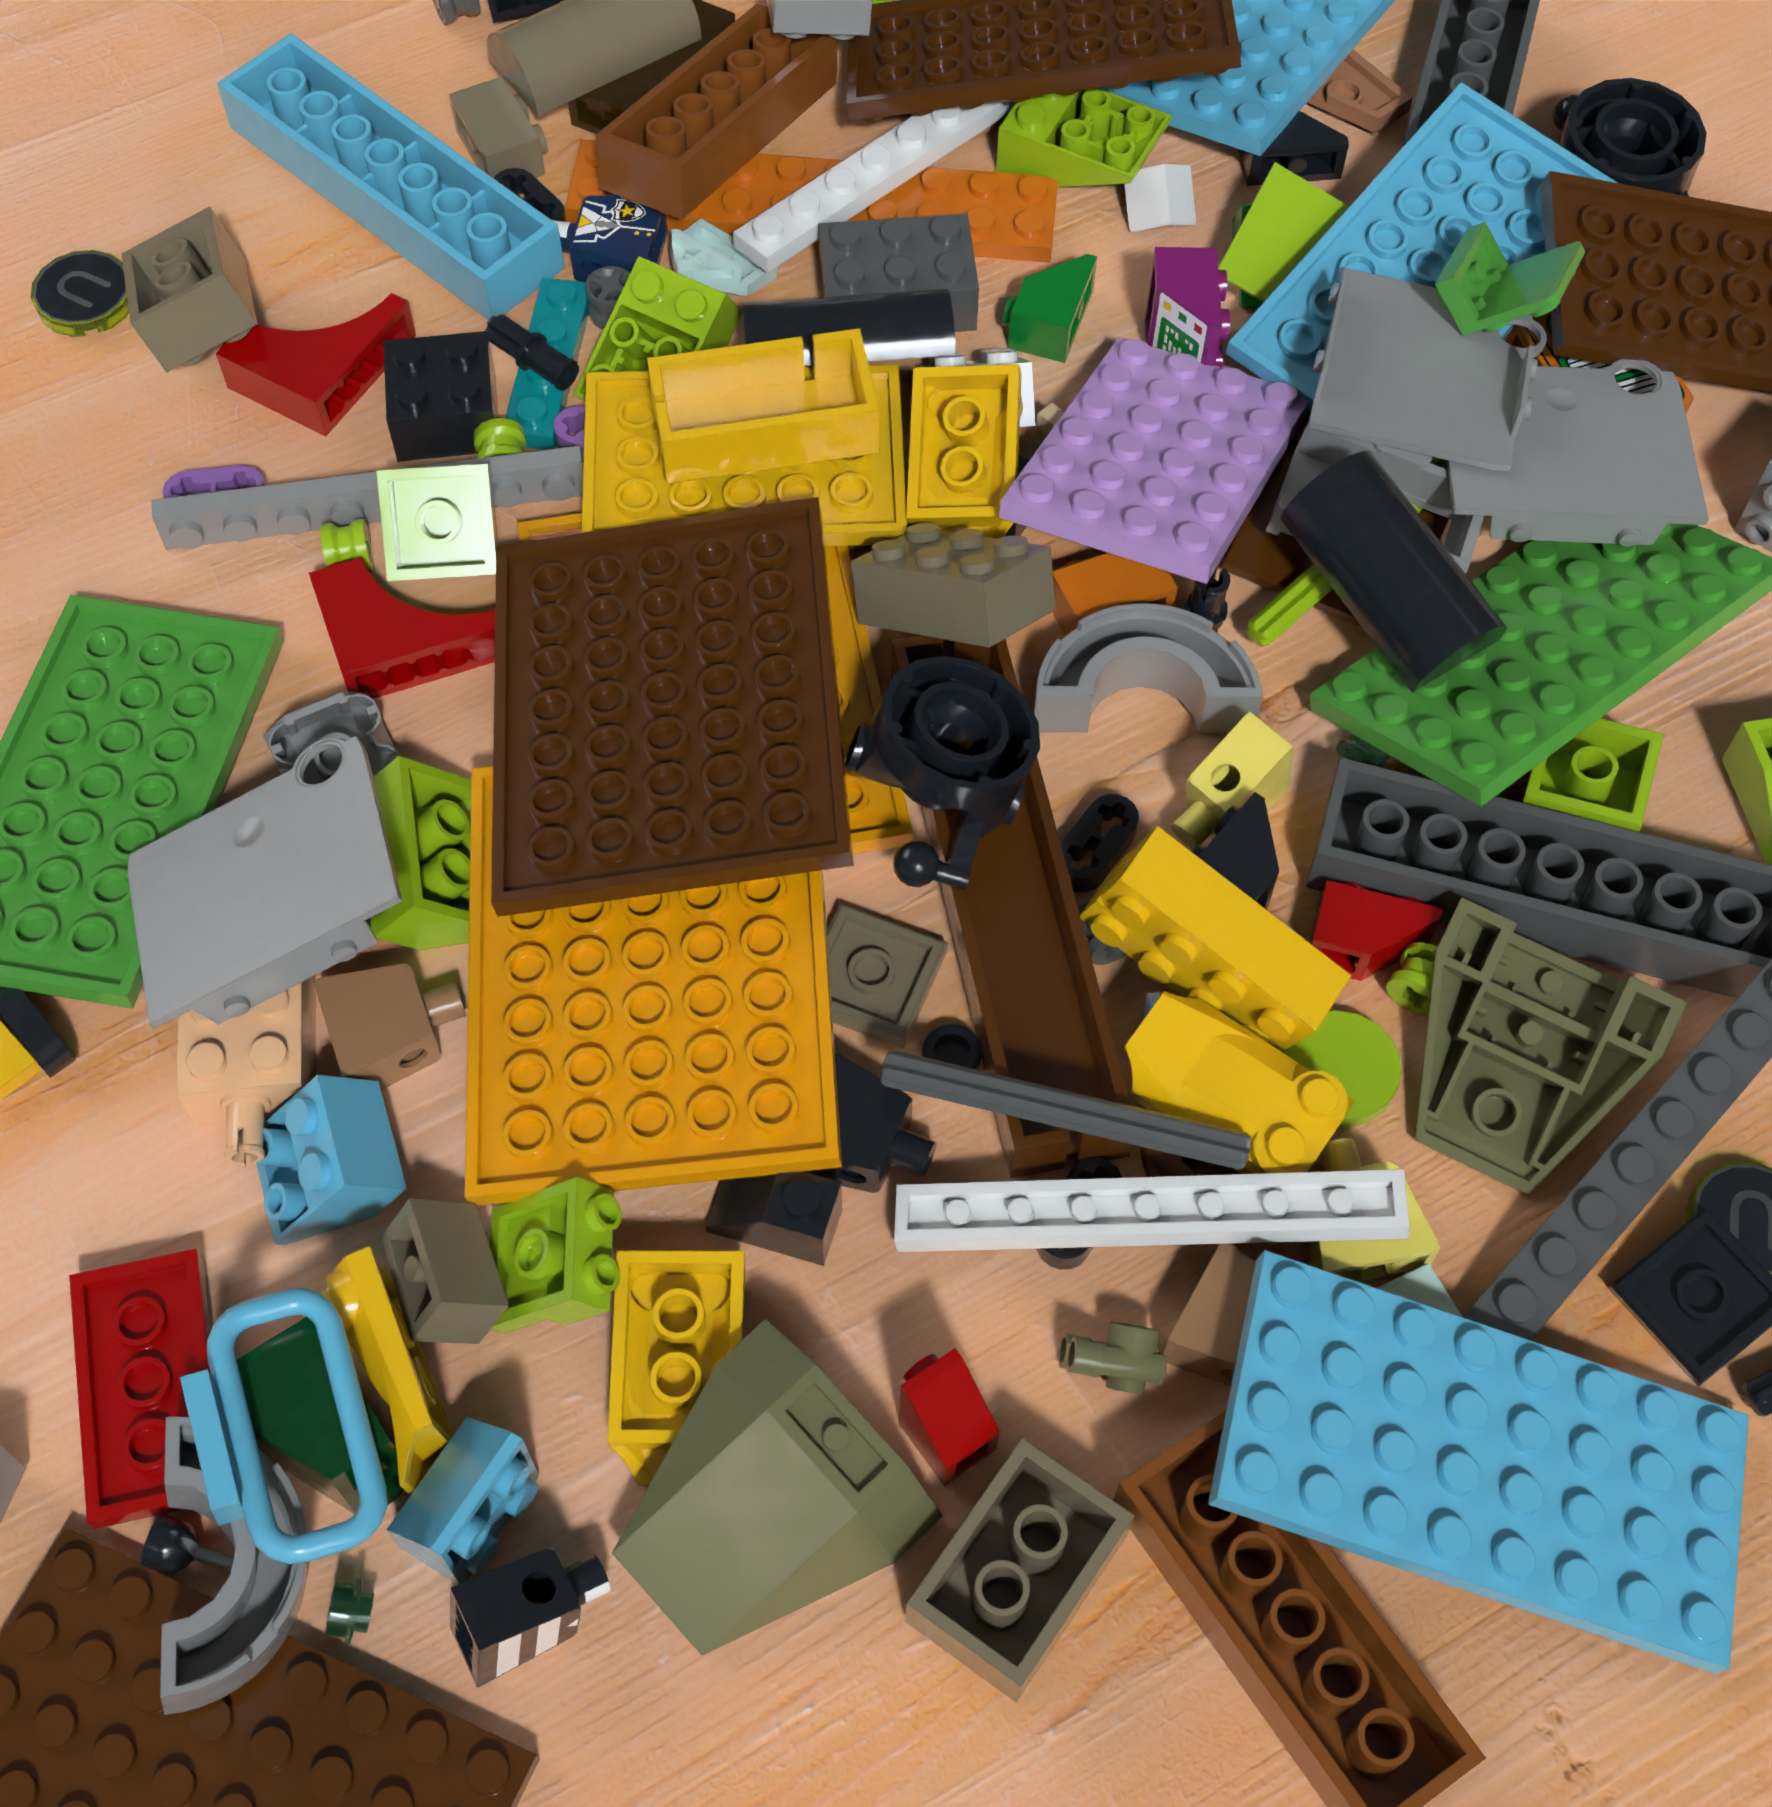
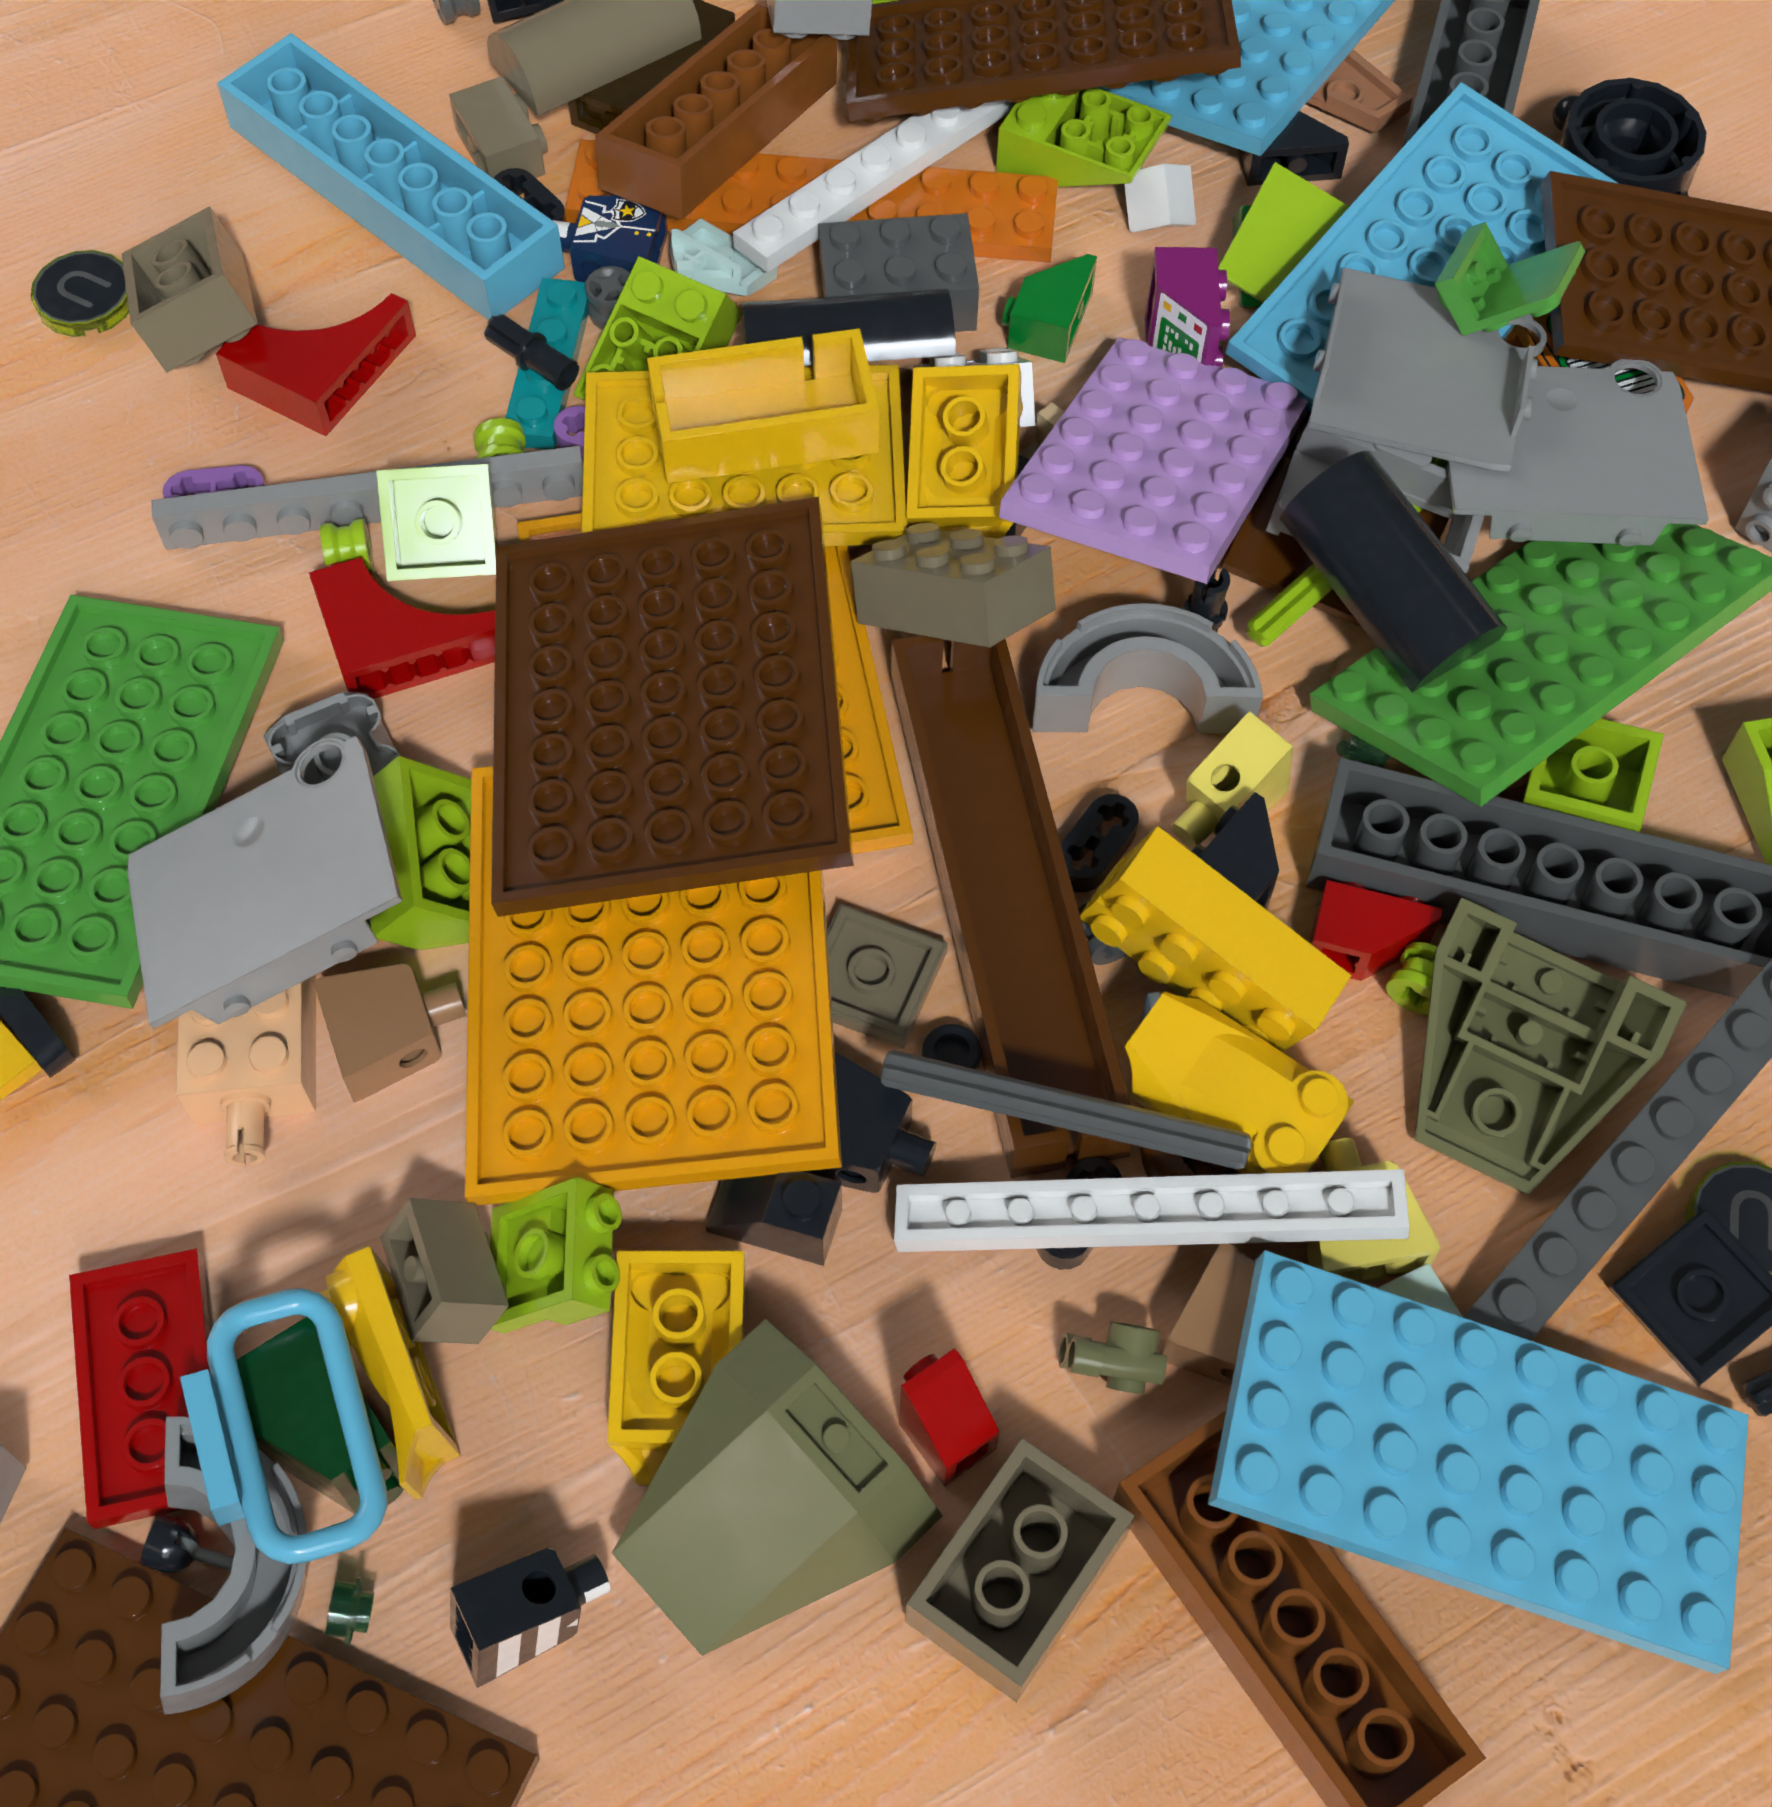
medium azure slope [256,1075,407,1245] -> none
black brick [383,331,499,462] -> none
medium azure slope [387,1417,539,1585] -> none
black piece [845,656,1040,890] -> none
orange brick [1052,553,1178,636] -> none
lime tile [1283,1010,1402,1128] -> none

